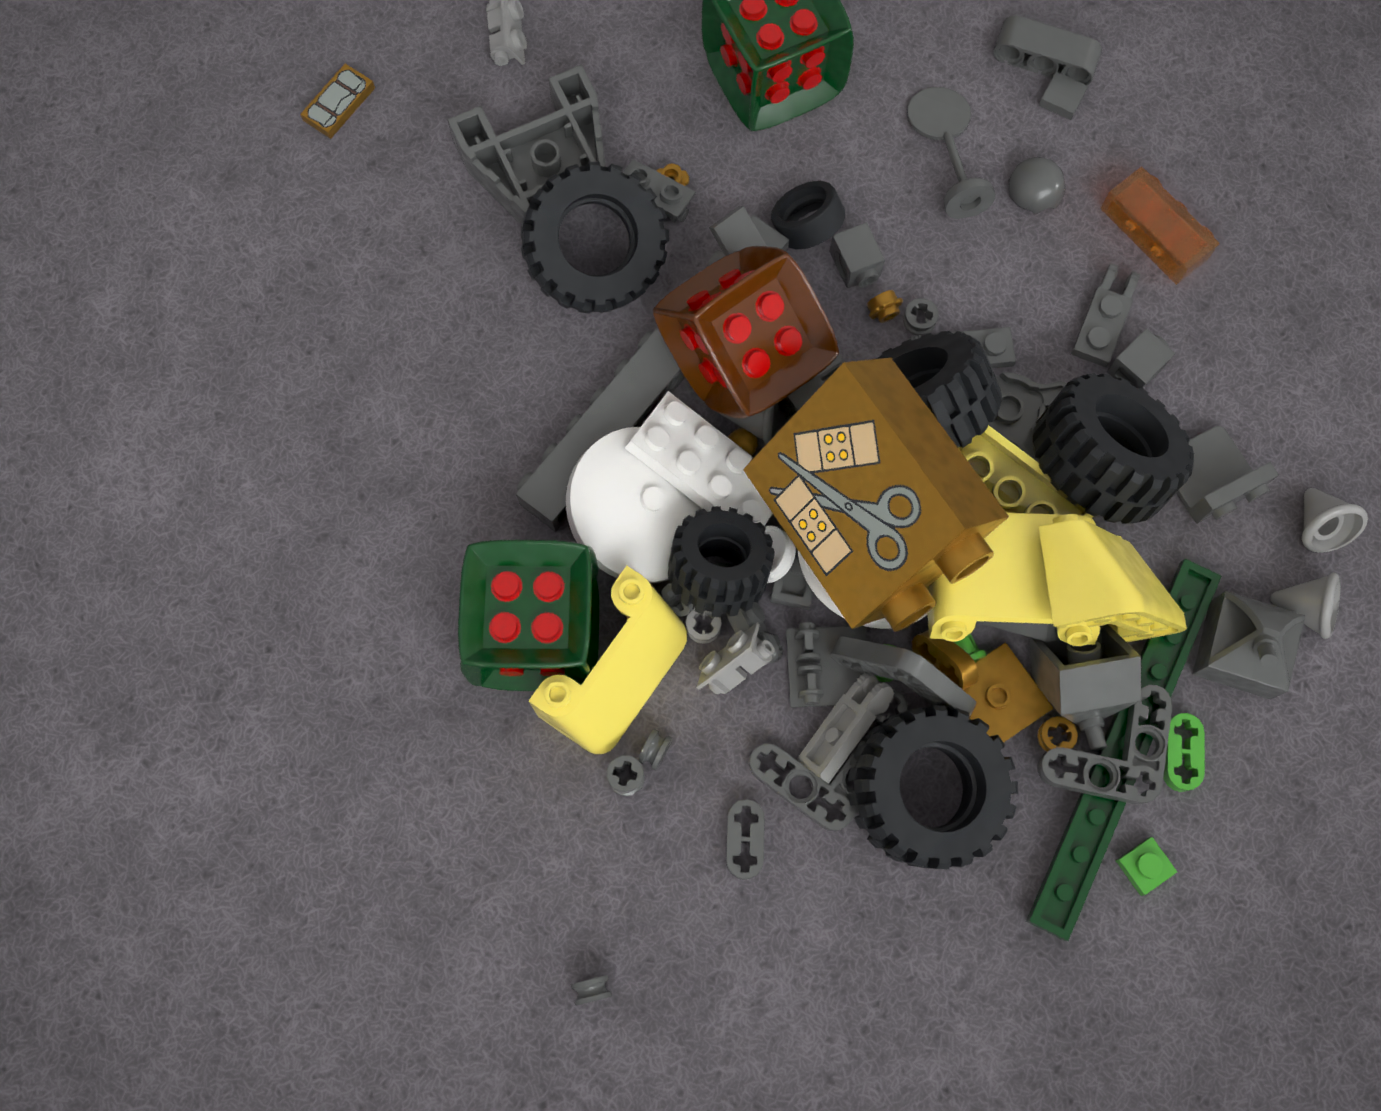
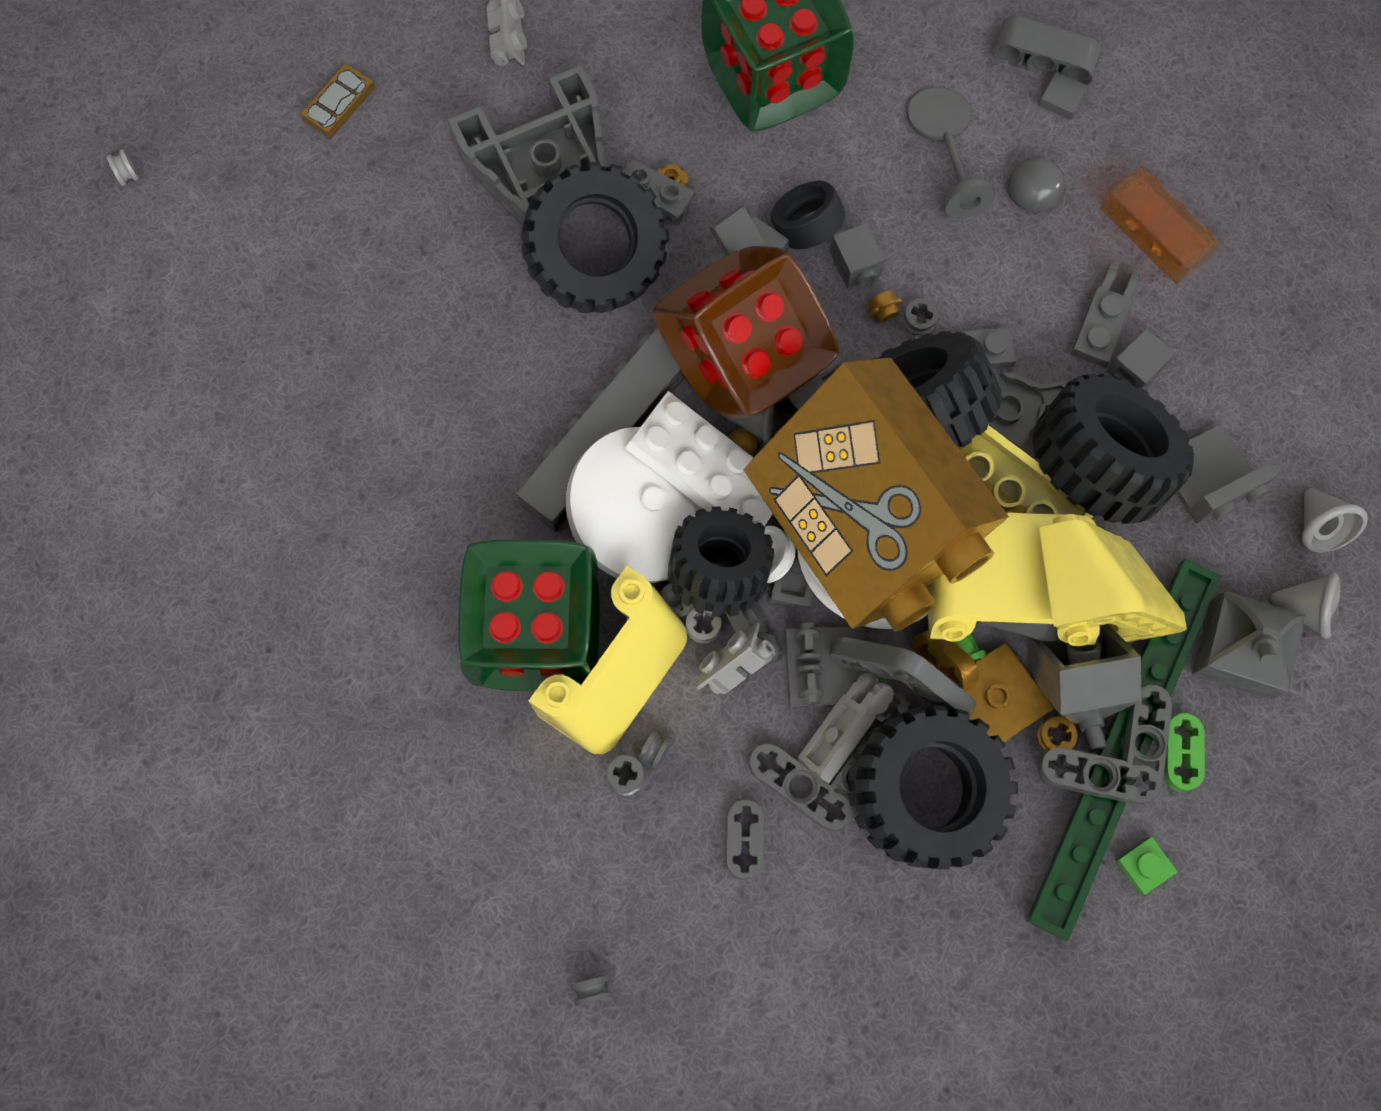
none -> light grey bush [106,148,140,186]

